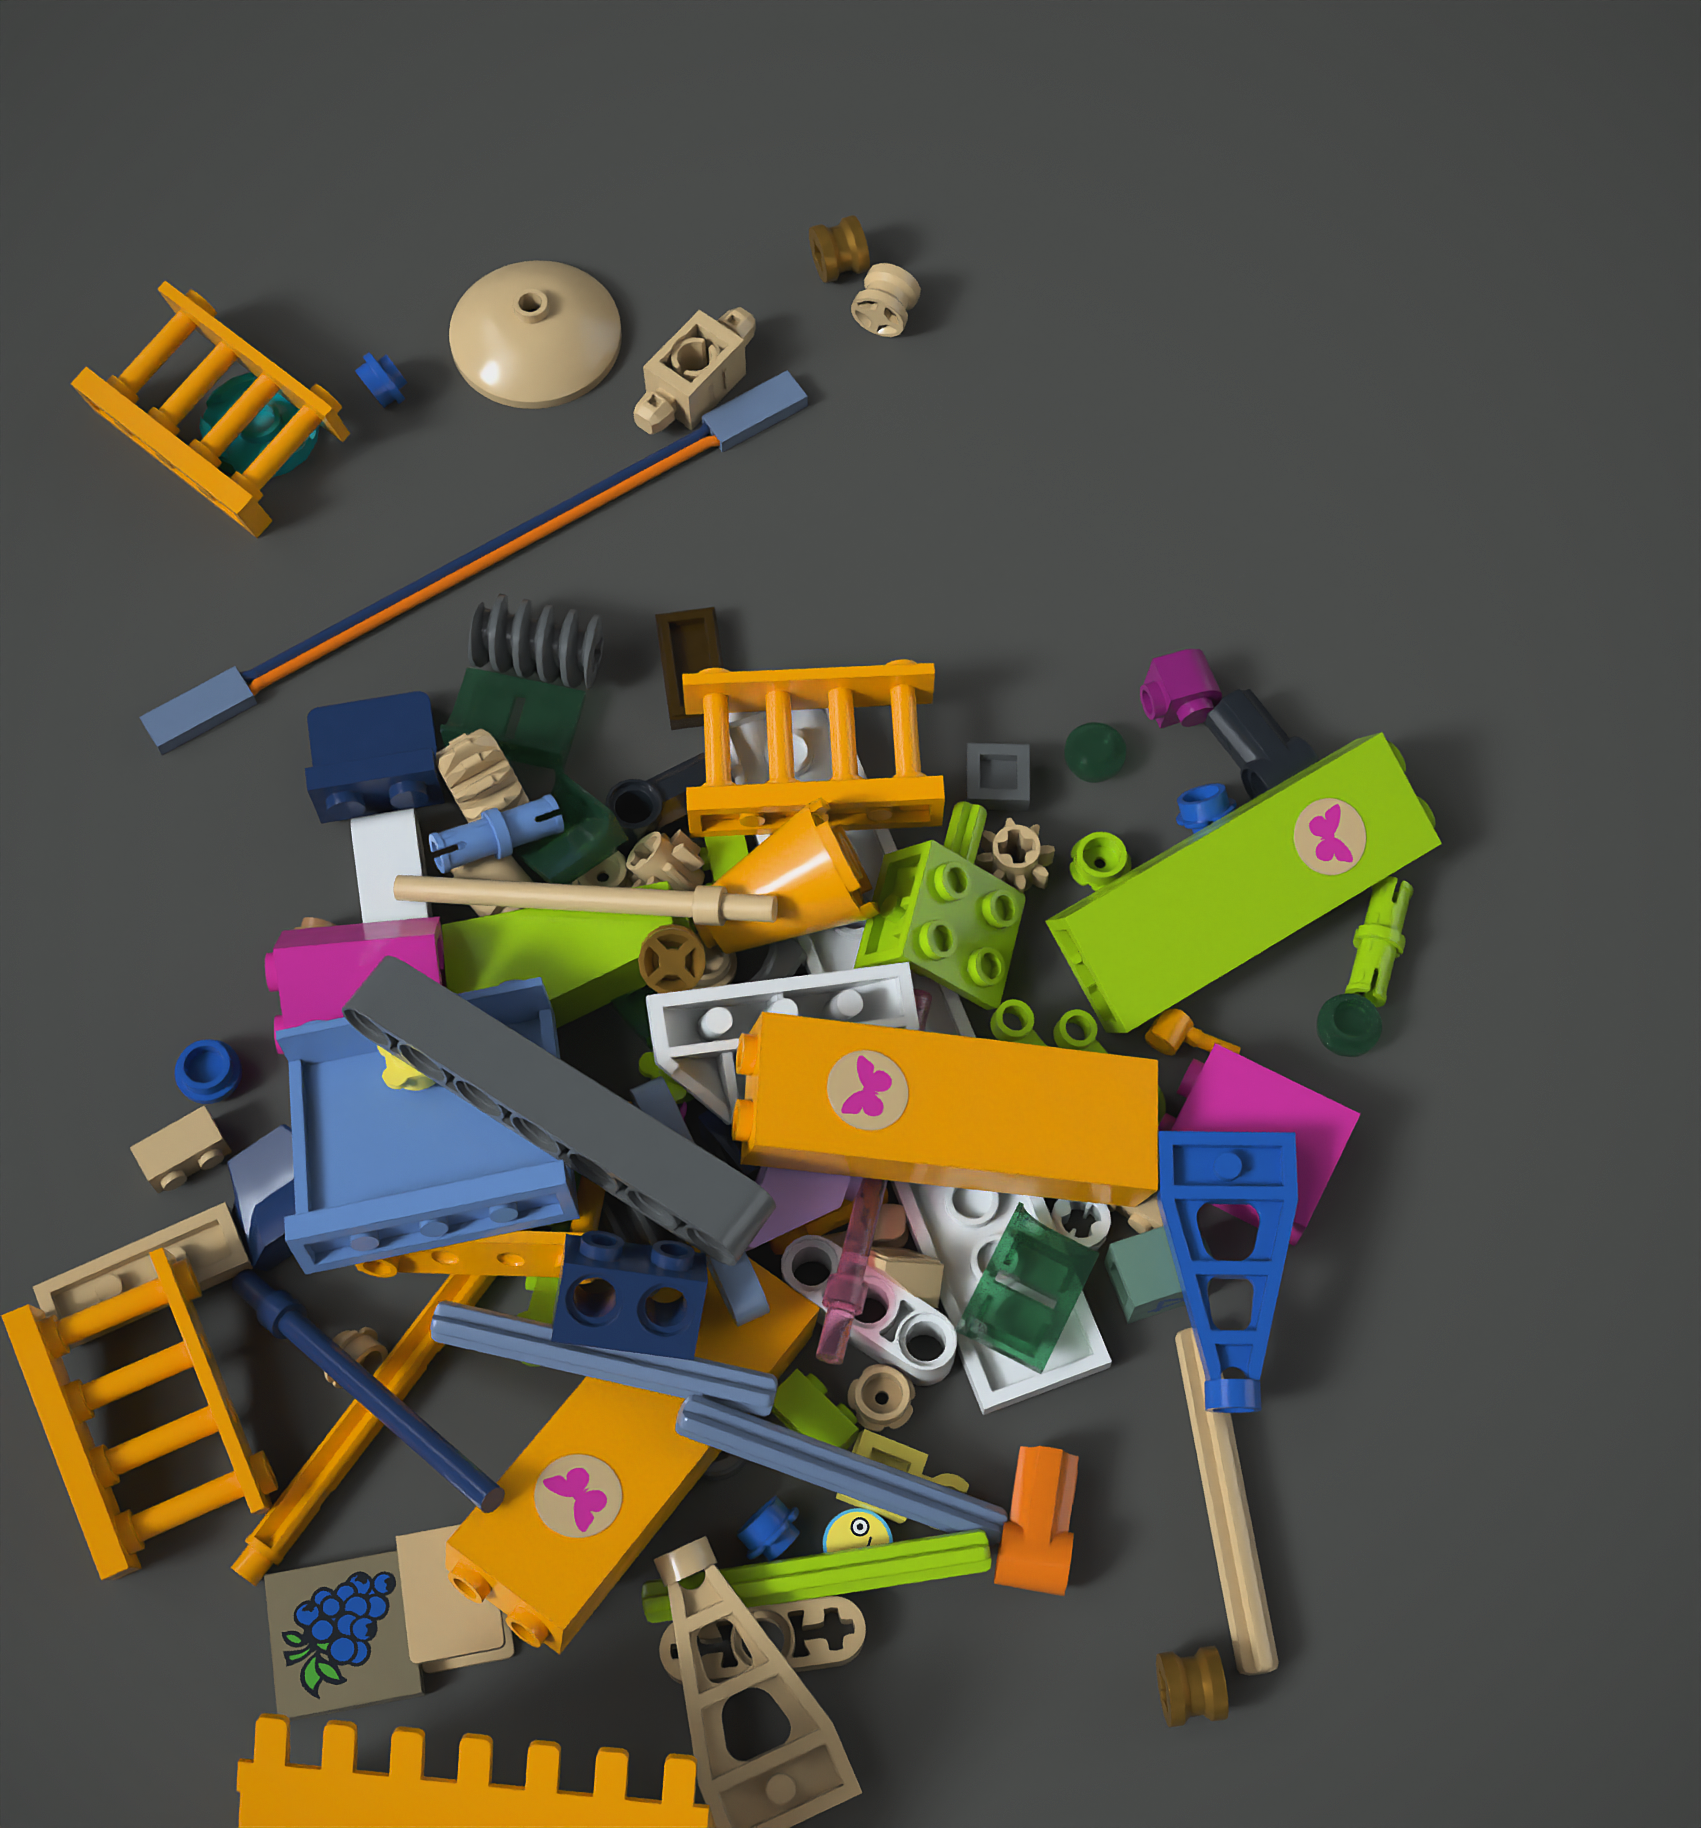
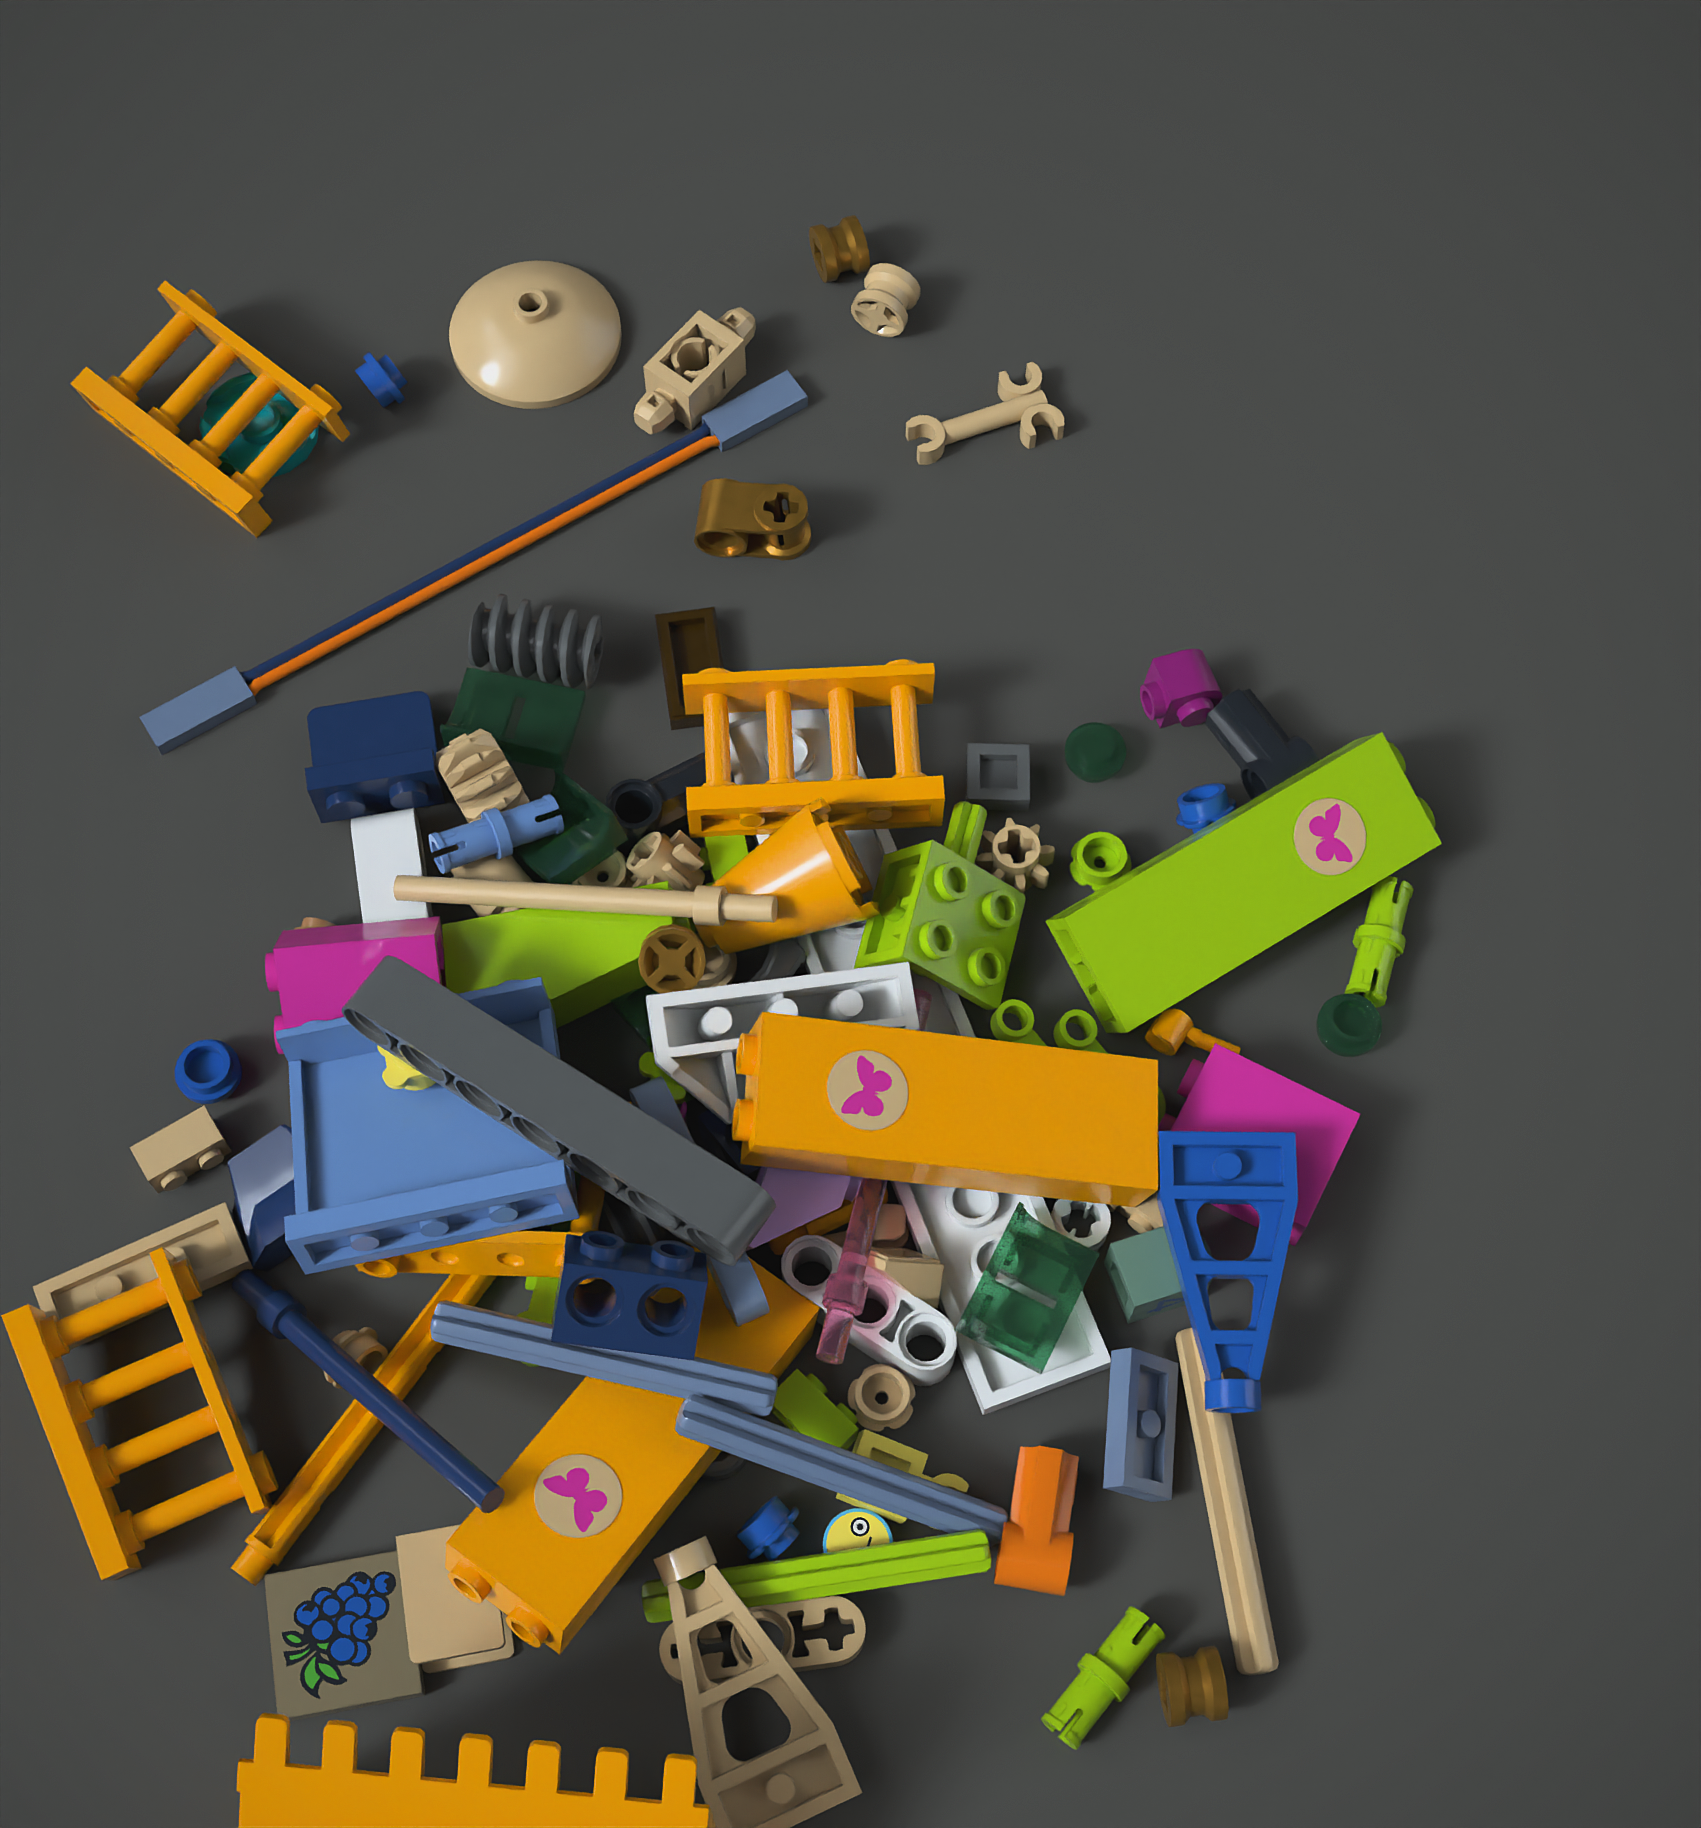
none -> pearl gold piece [694,478,811,561]
none -> tan bar [905,362,1064,465]
none -> lime pin [1041,1606,1166,1750]
none -> sand blue plate [1103,1347,1179,1502]

